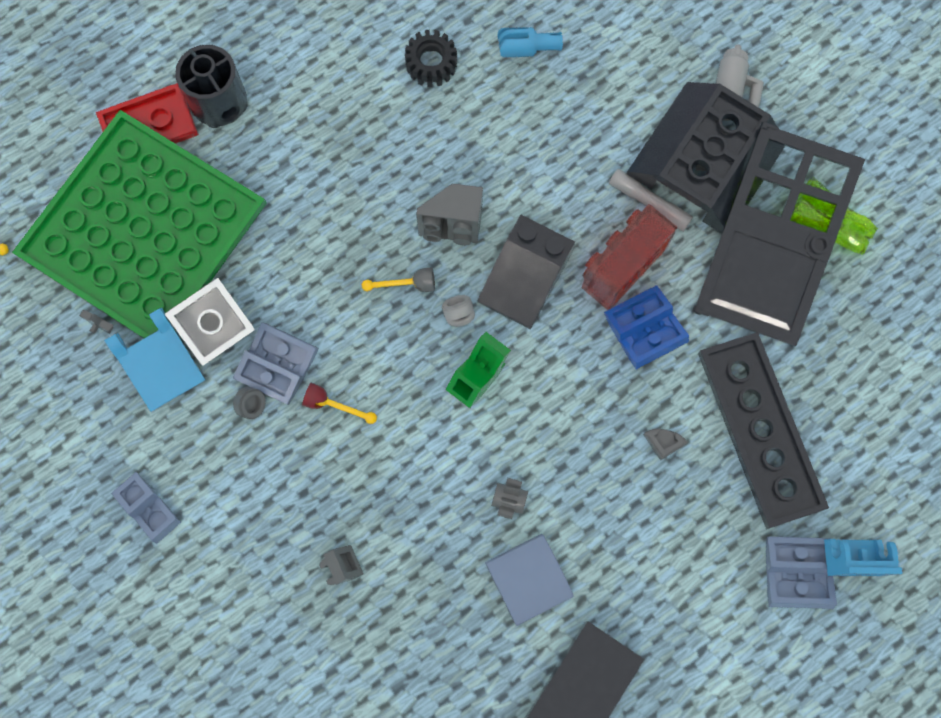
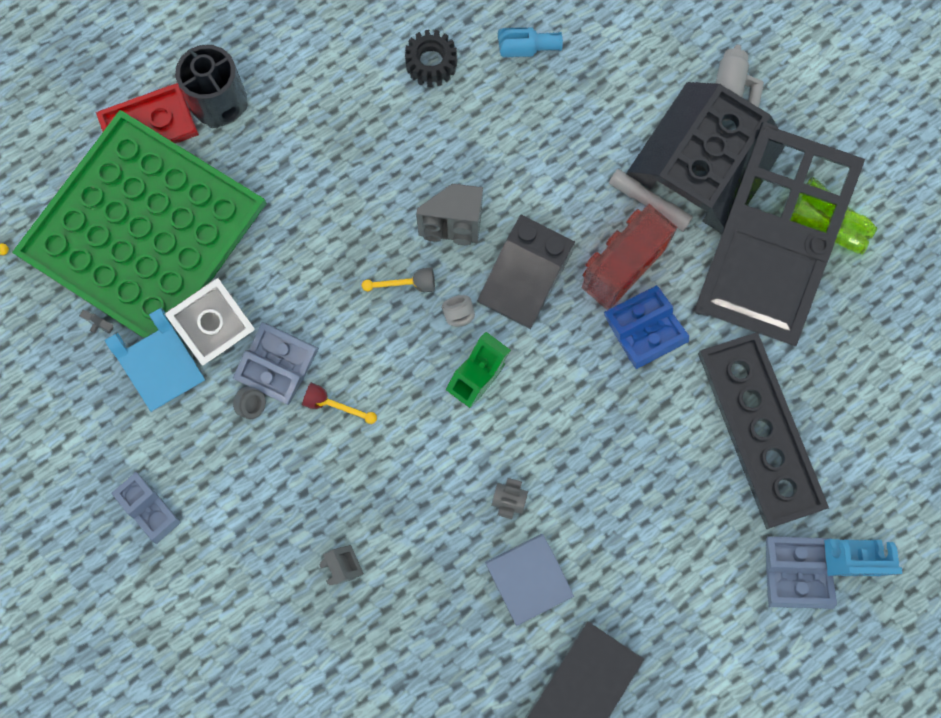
dark grey tile [643,429,688,461] -> none

